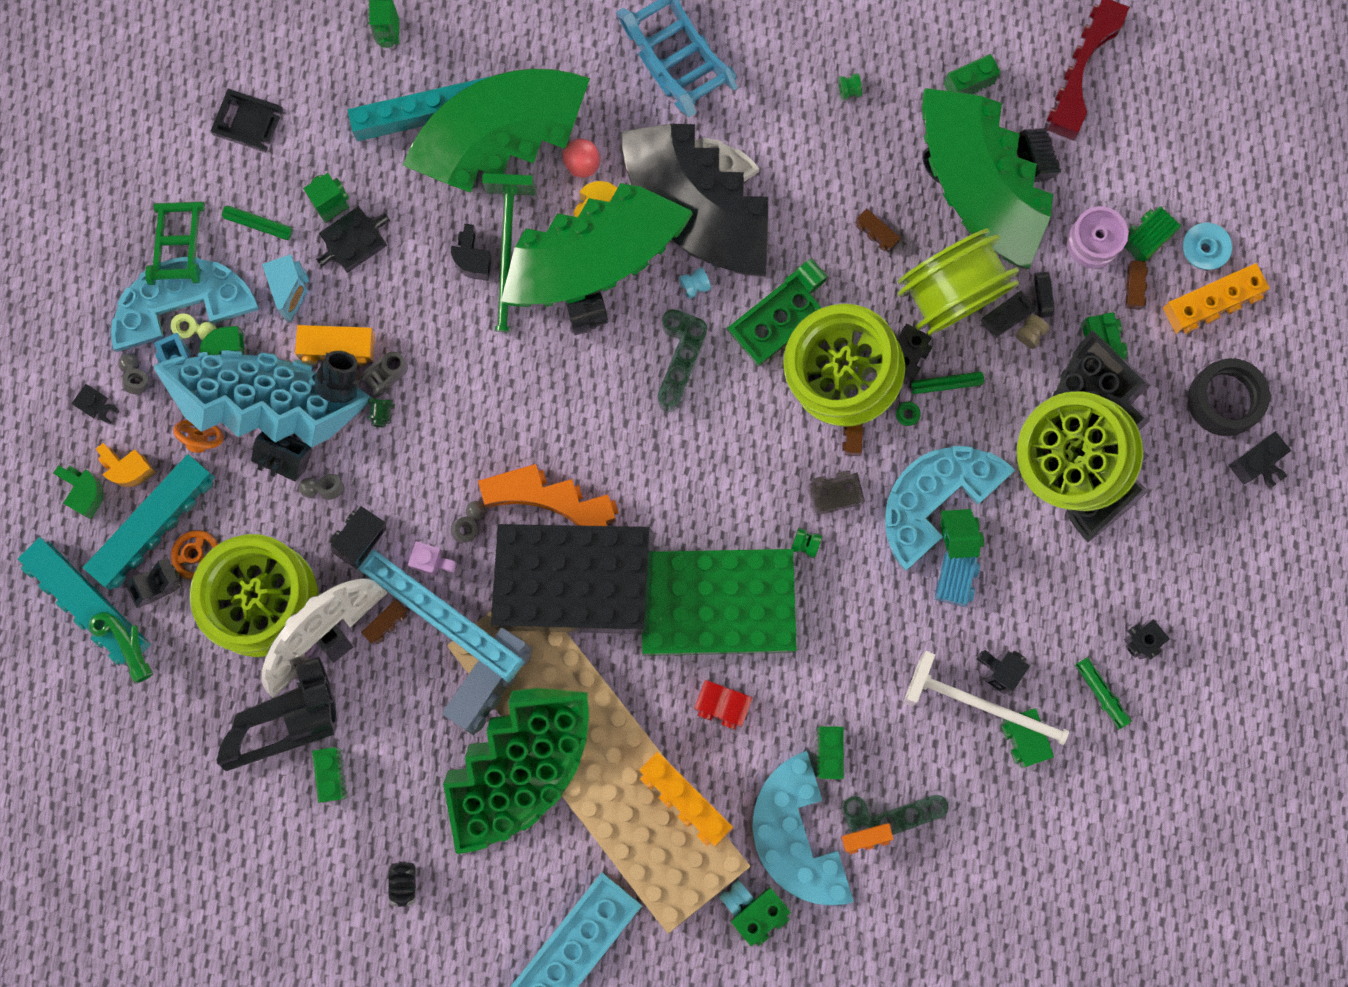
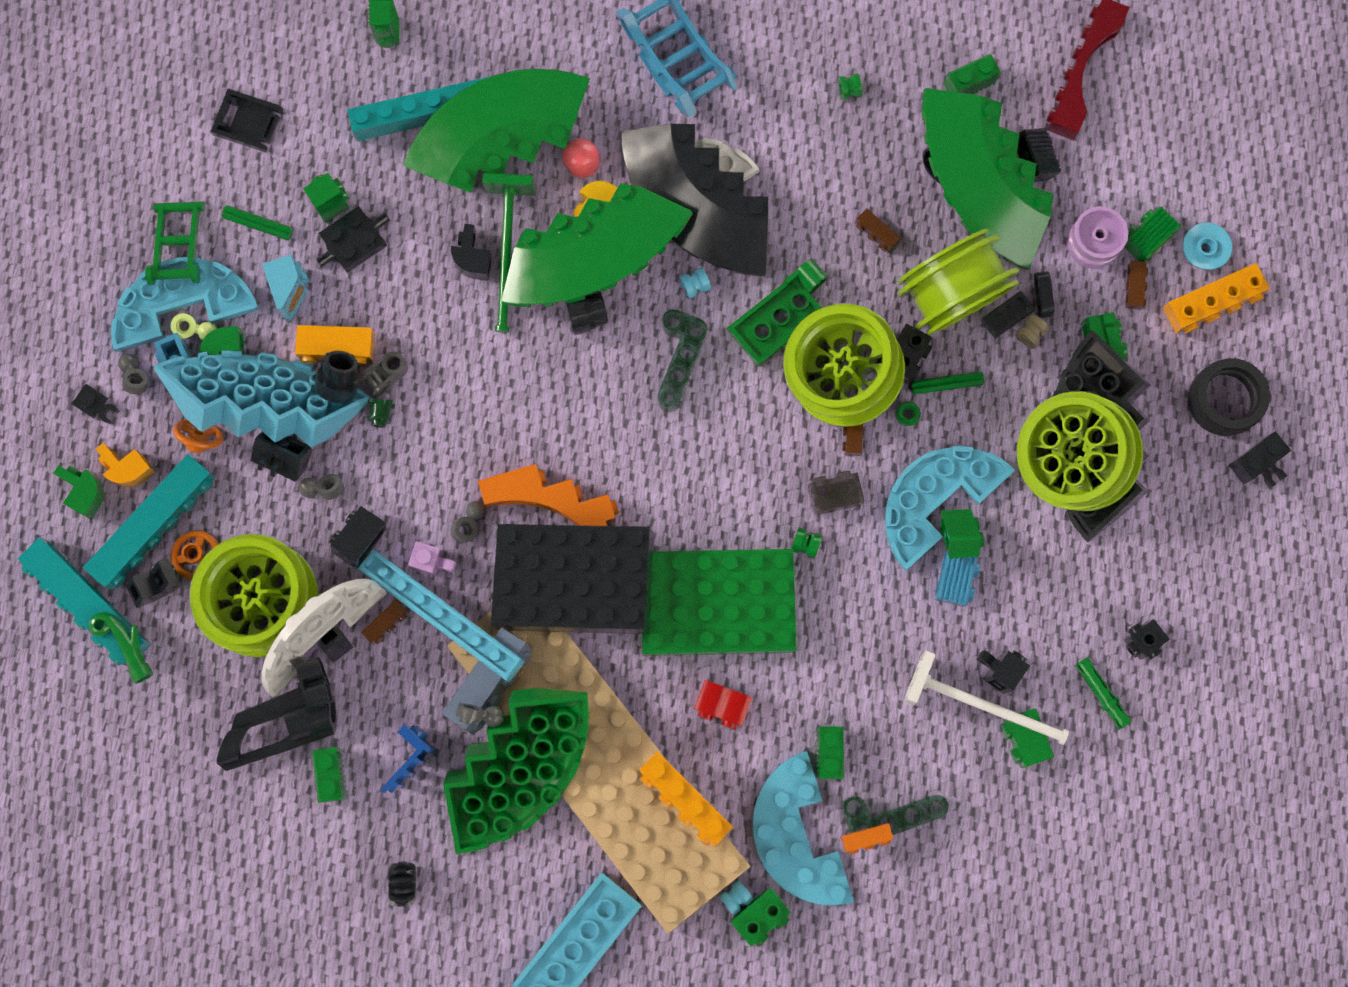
none -> blue plate [380,724,437,793]
none -> dark grey plate [456,703,504,727]

